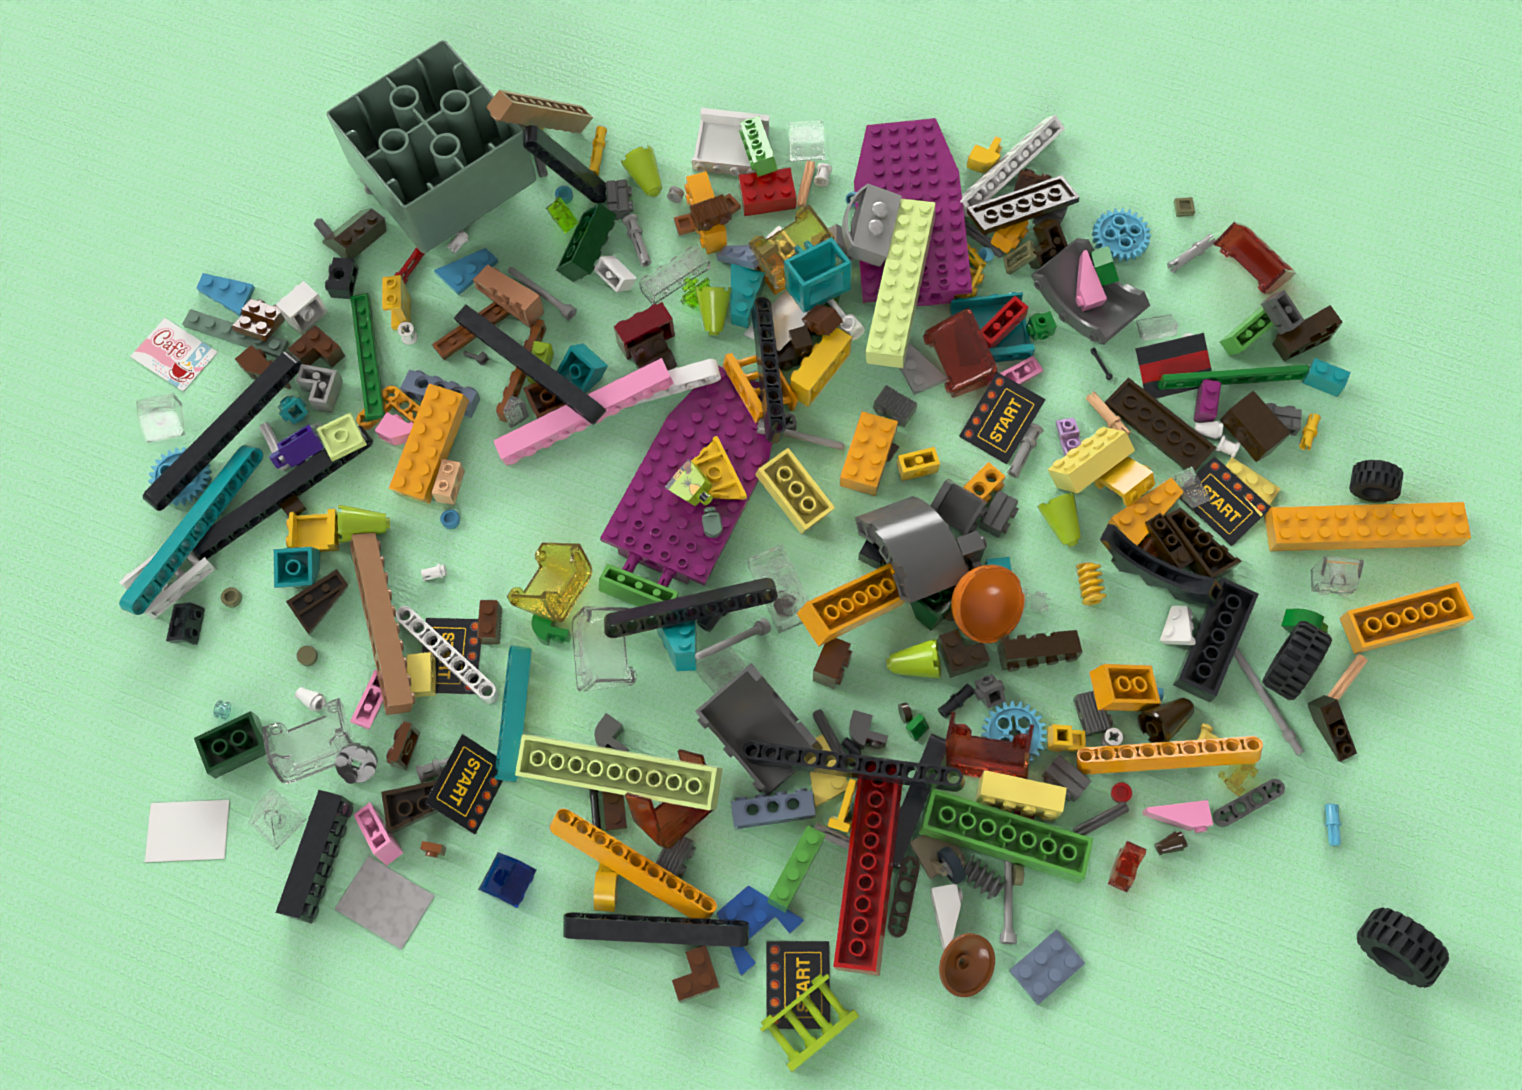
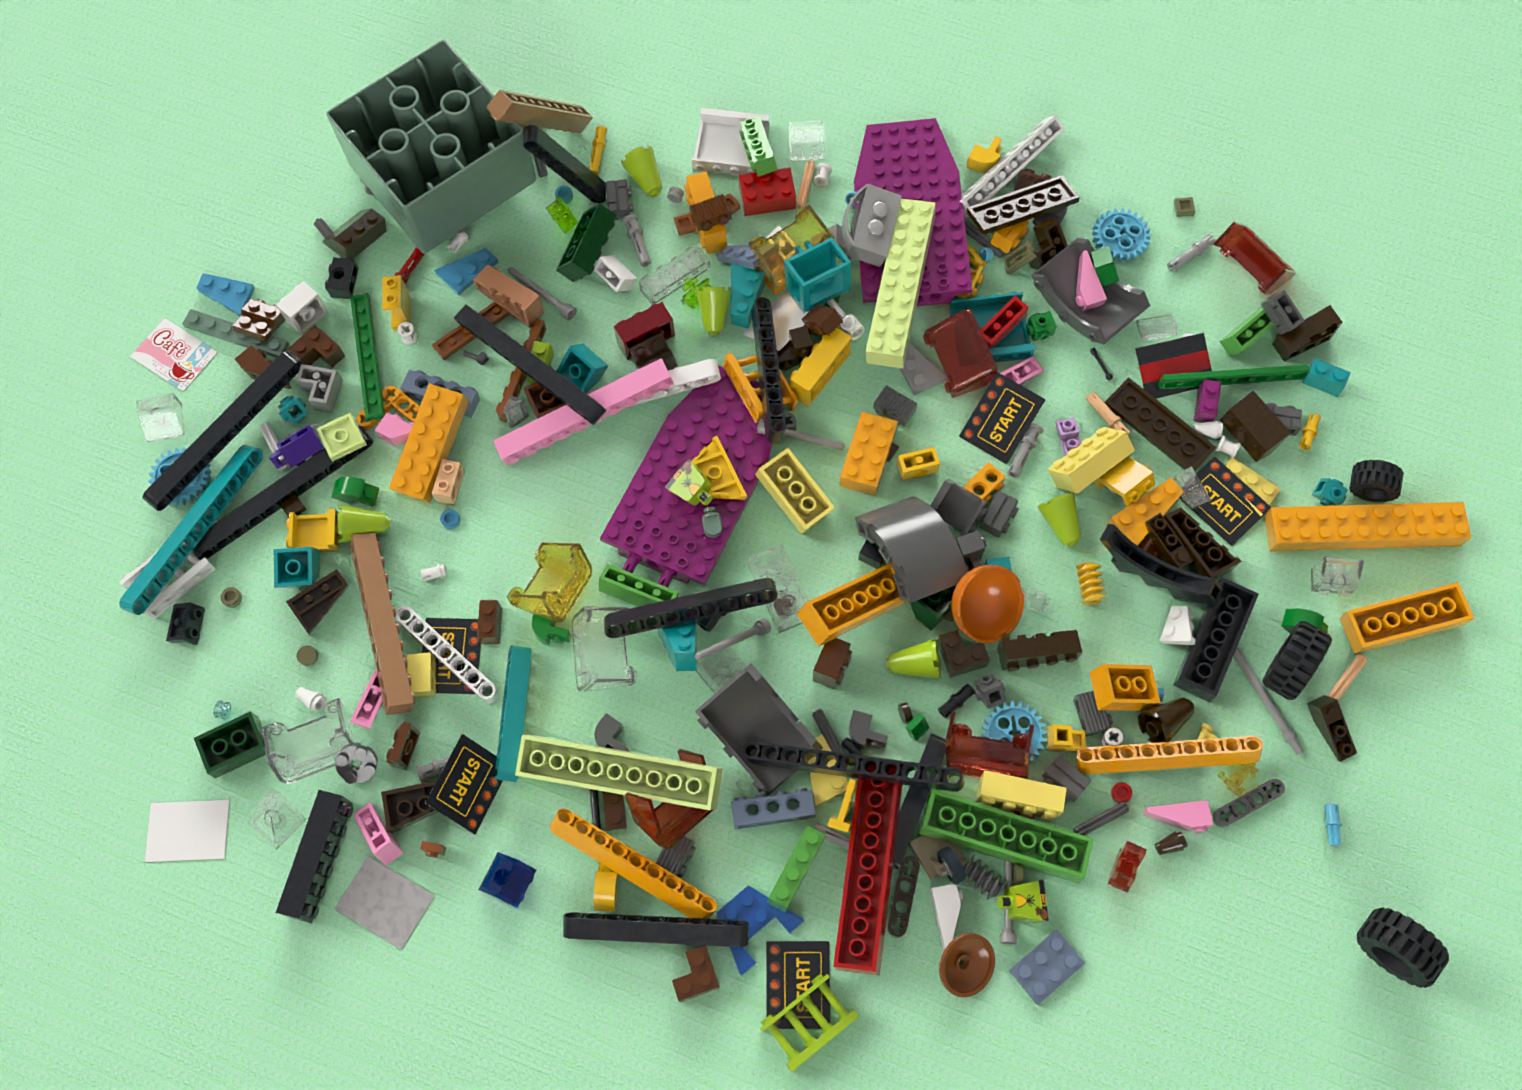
none -> green brick [331,476,379,507]
none -> lime torso [997,880,1049,923]
none -> teal brick [1312,478,1349,506]

